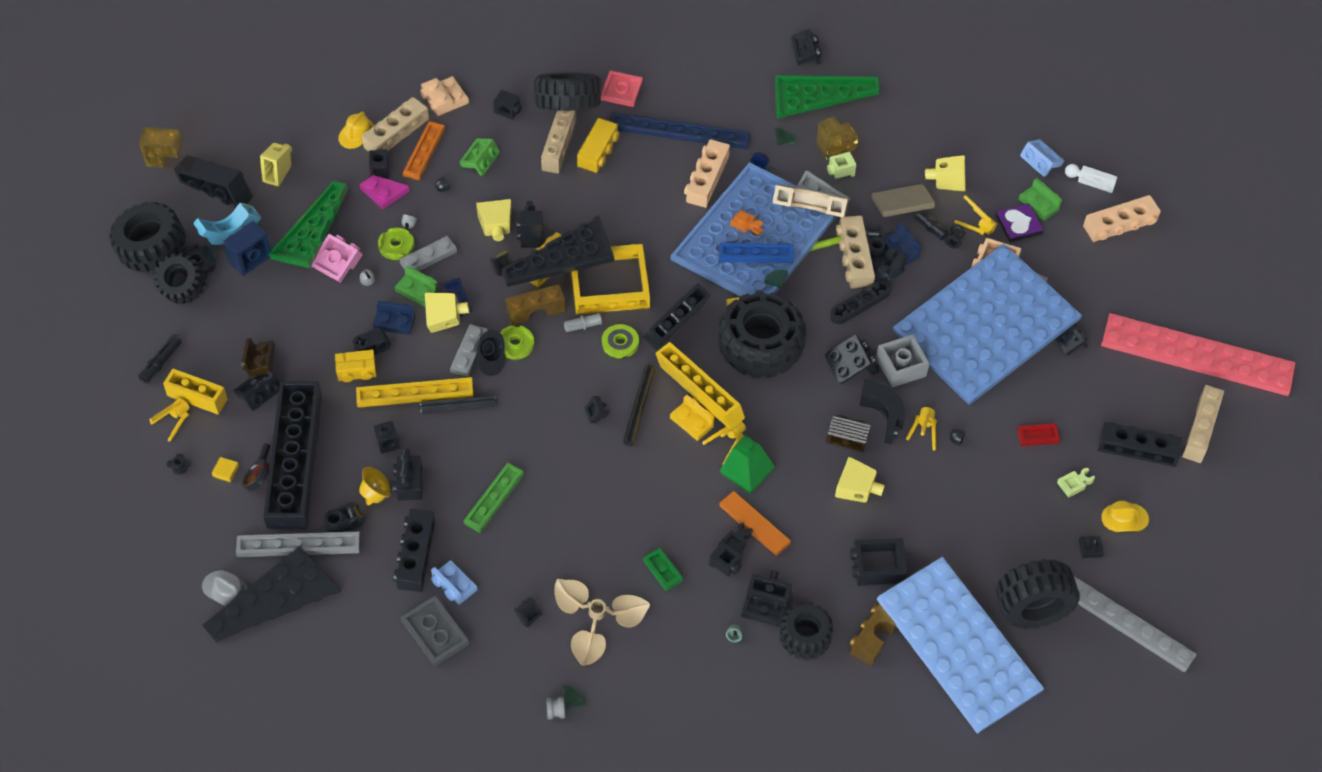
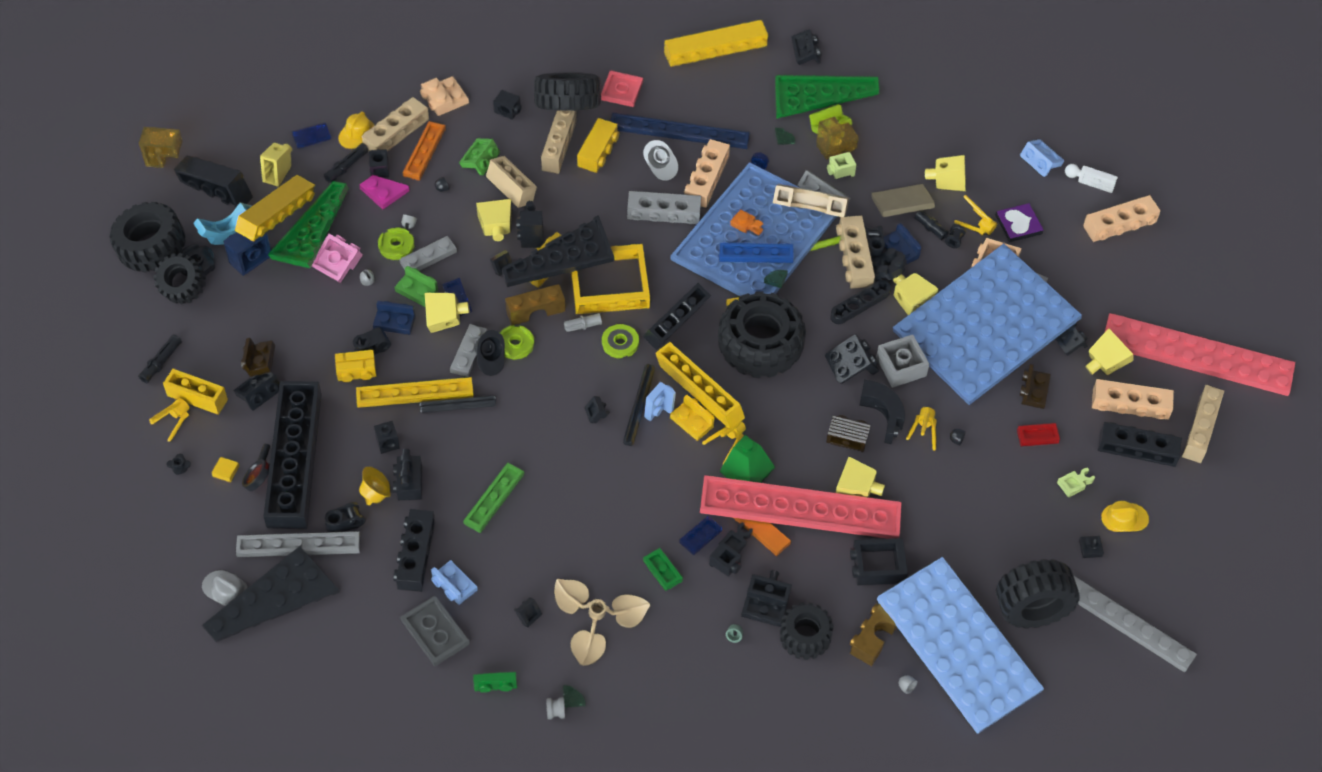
bright green bracket [1018,178,1062,221] -> none
none -> yellow brick [235,175,315,241]
none -> clear blue plate [292,123,331,149]
none -> black pin [324,143,369,183]
none -> green plate [473,672,517,693]
none -> tan brick [486,156,537,208]
none -> light grey brick [627,191,701,224]
none -> light grey piece [643,140,678,180]
none -> light blue bracket [644,382,676,421]
none -> yellow brick [664,20,768,67]
none -> clear blue plate [679,515,722,556]
none -> coral plate [700,475,901,539]
none -> lime bracket [809,104,852,137]
none -> light yellow torso [893,273,938,315]
none -> light grey hinge [899,675,917,694]
none -> dark brown bracket [1019,364,1051,409]
none -> light yellow torso [1085,329,1134,375]
none -> light nougat brick [1092,379,1174,420]

